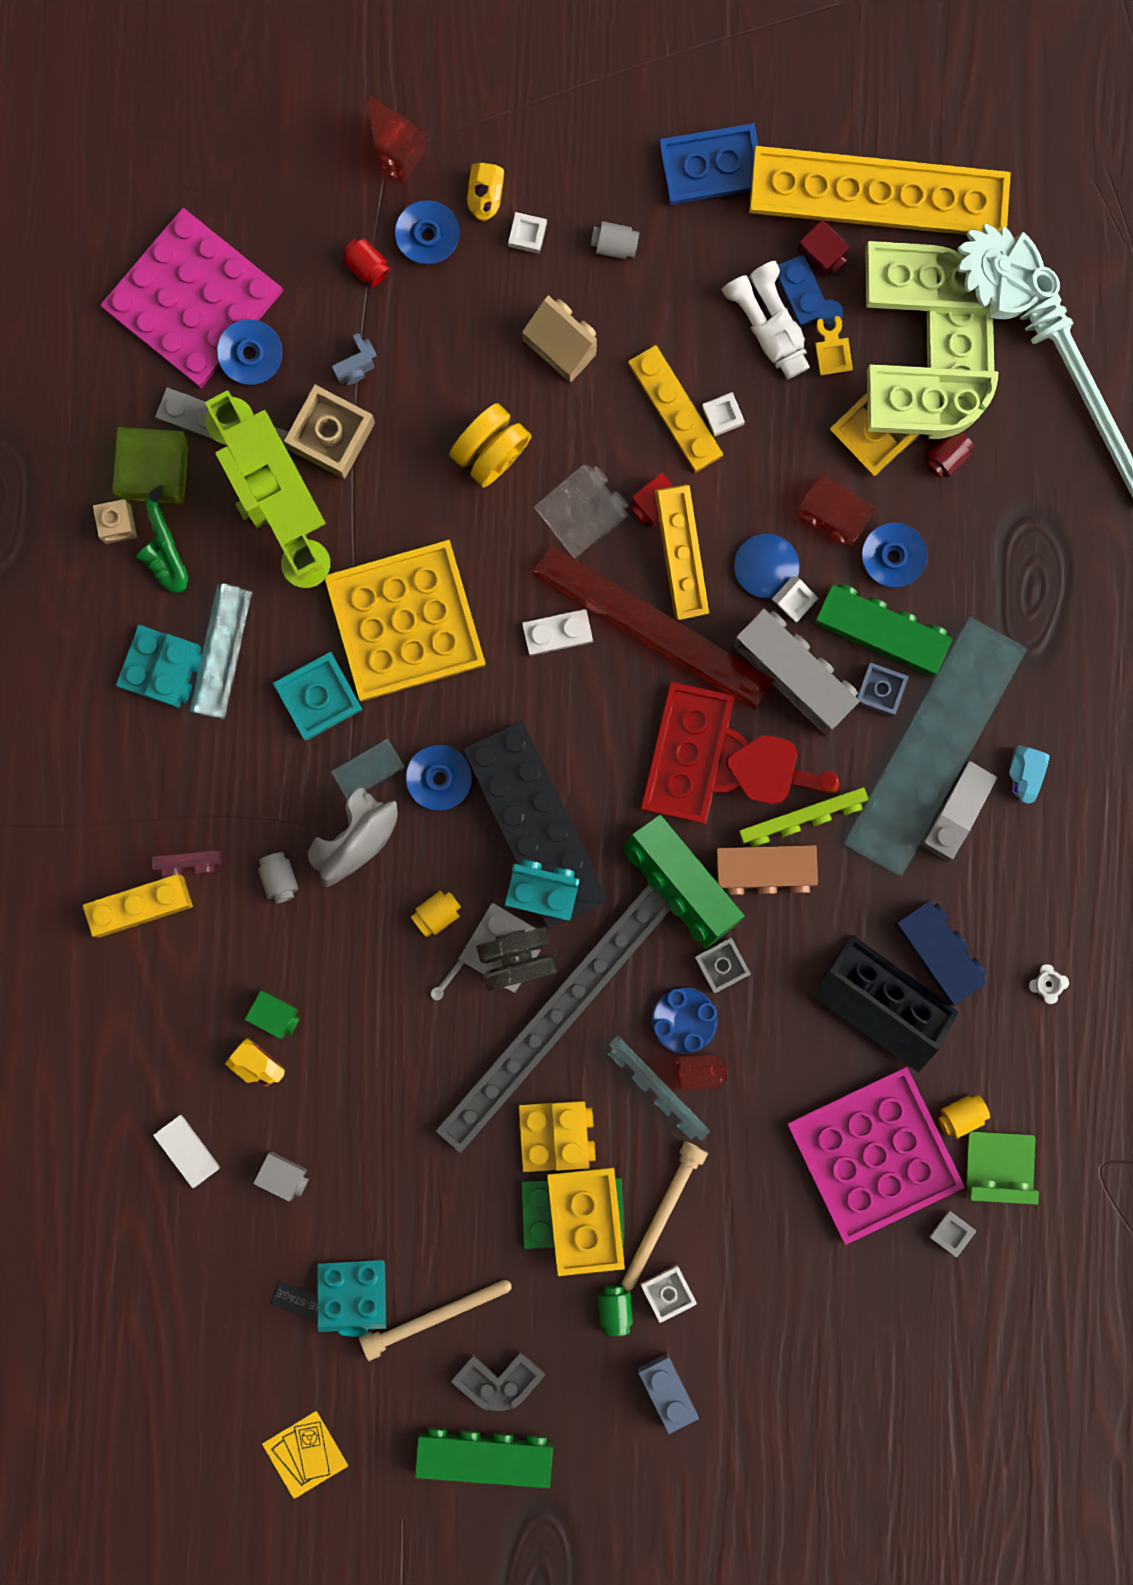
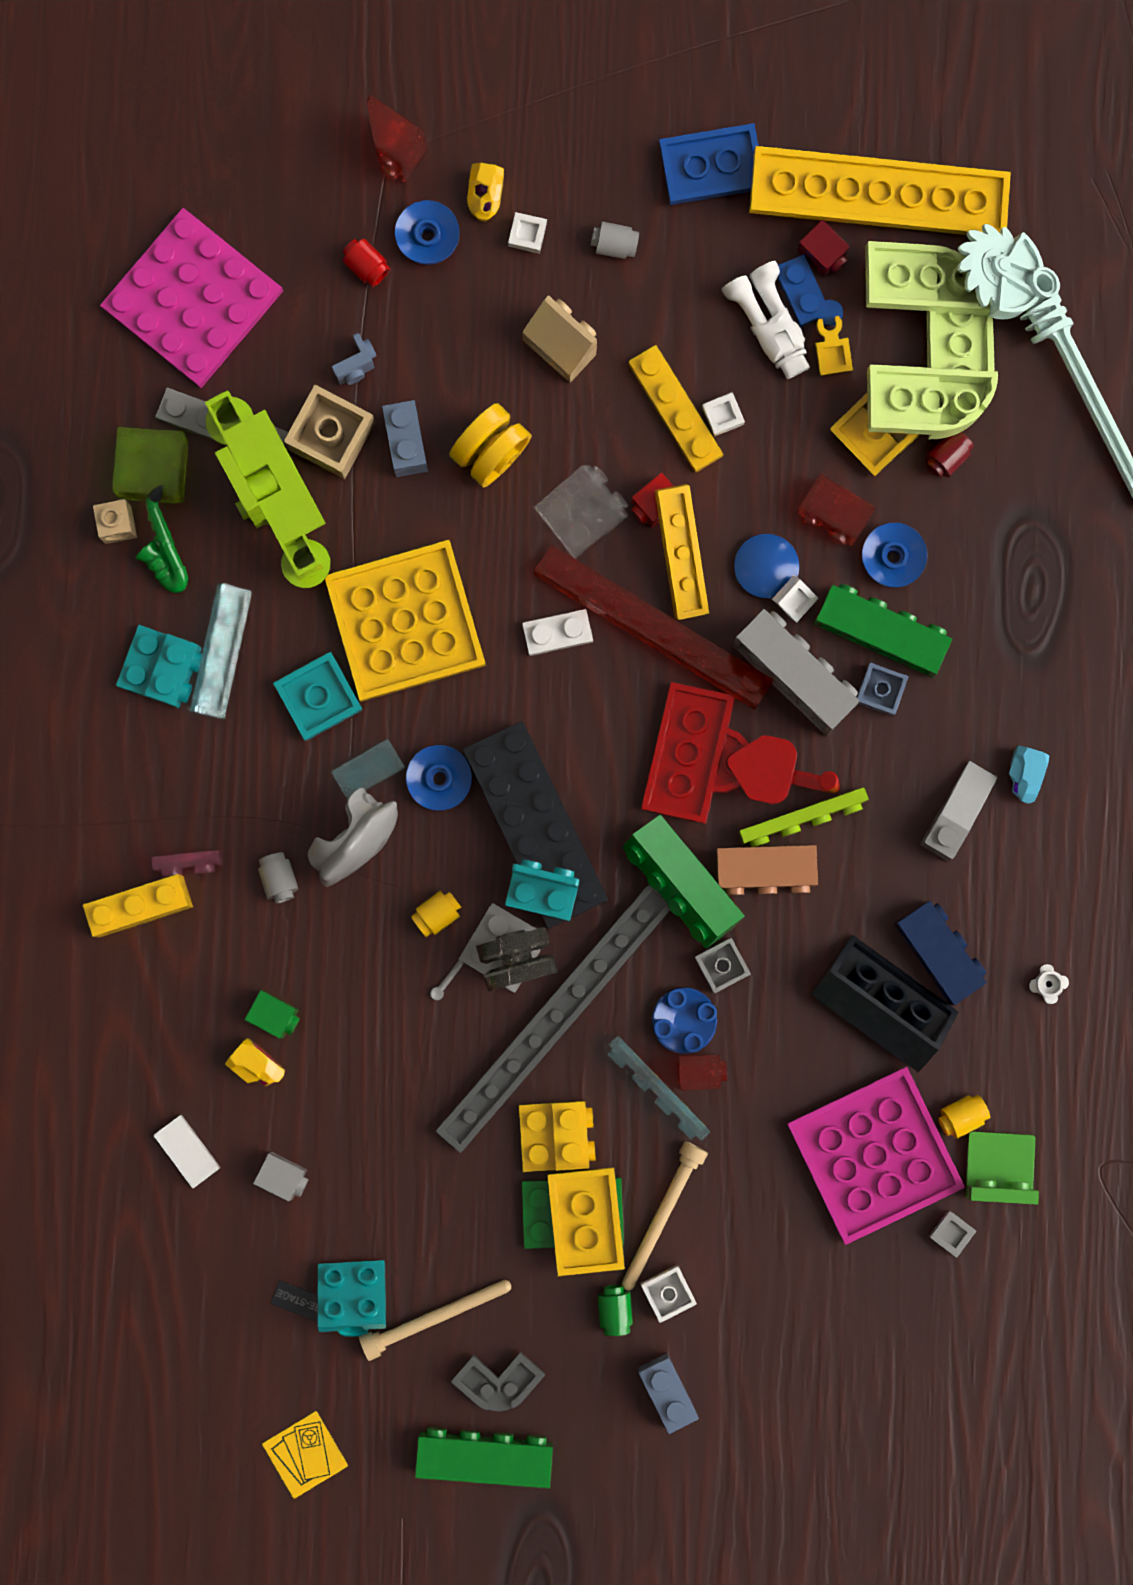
blue dish [217,319,283,385] -> none
clear light blue plate [843,617,1028,877] -> none
none -> sand blue brick [382,400,428,477]

